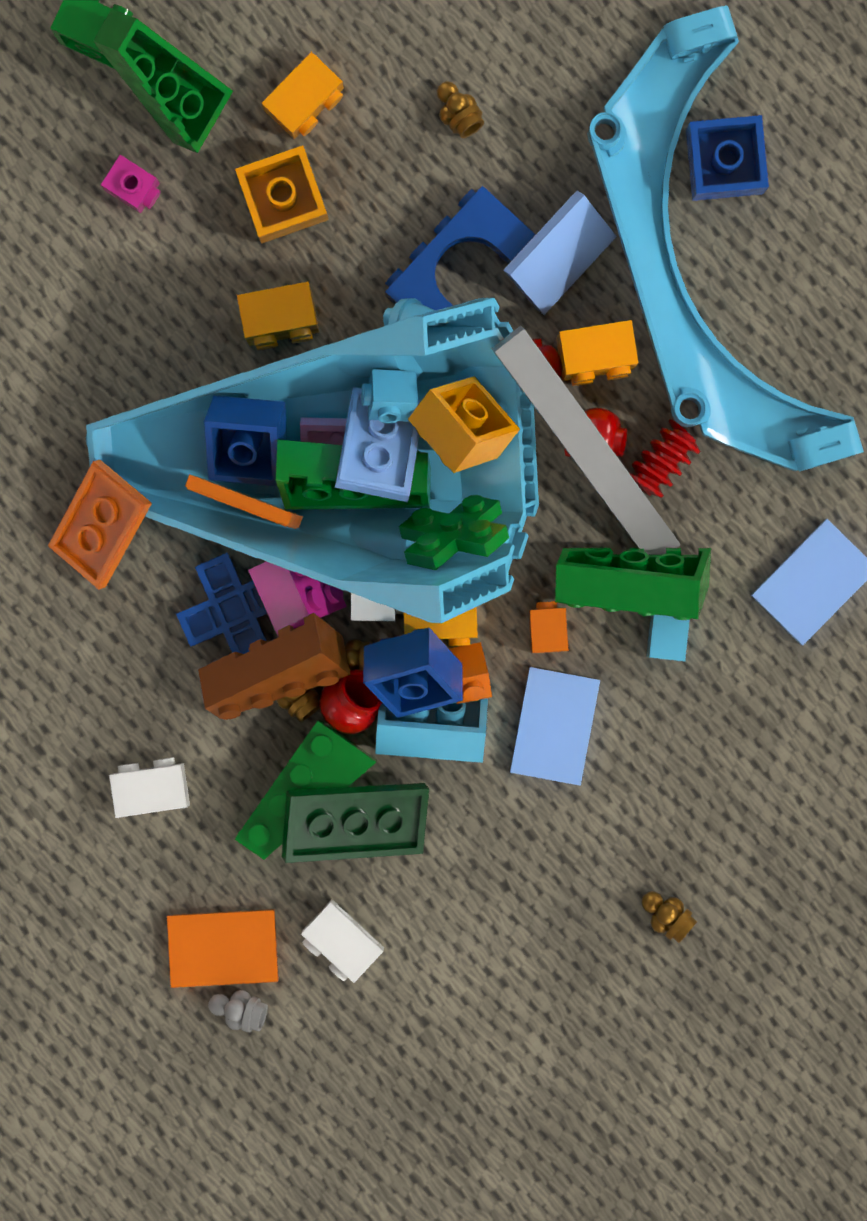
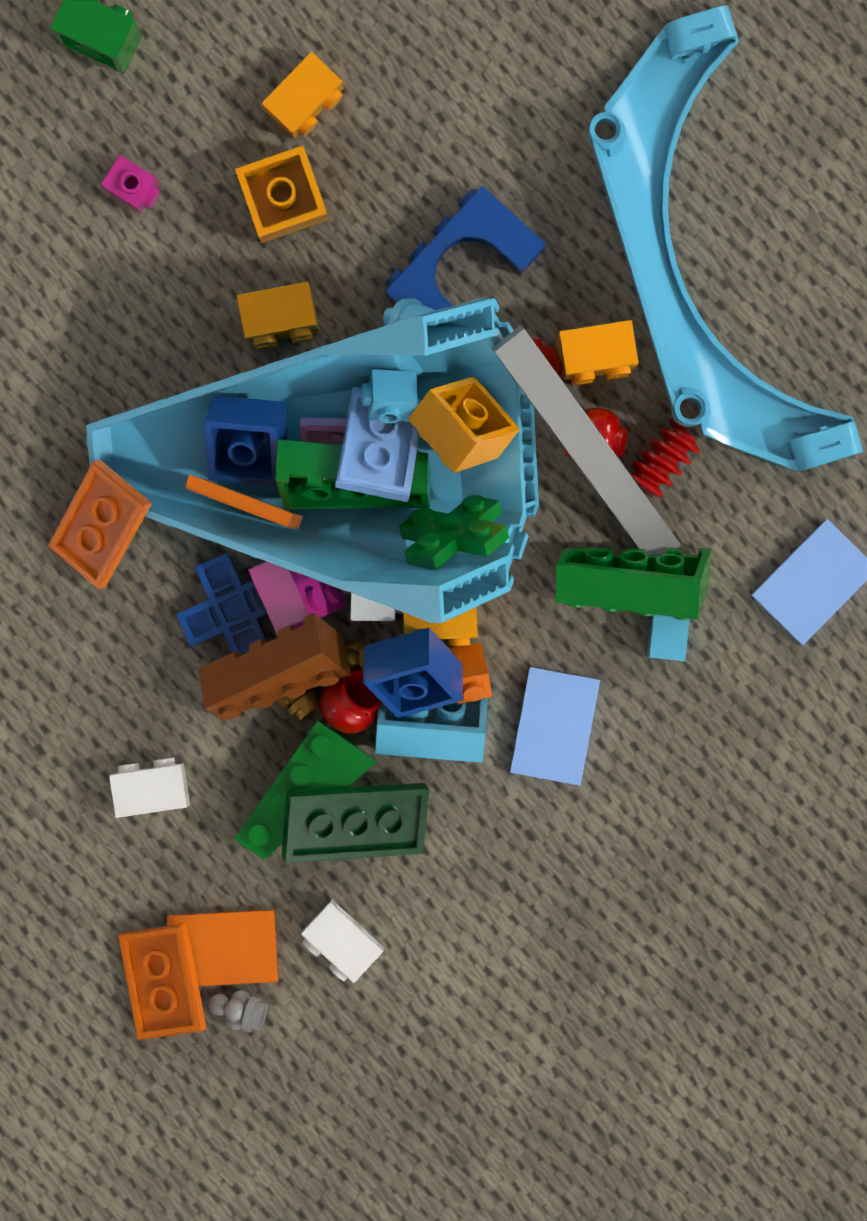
green wedge [93,9,233,153] -> none
pearl gold piece [437,81,484,138] -> none
light blue tile [503,190,617,315] -> none
orange brick [529,601,569,653] -> none
pearl gold piece [642,891,697,943] -> none
blue brick [686,115,769,201] -> none
none -> orange tile [117,923,207,1040]

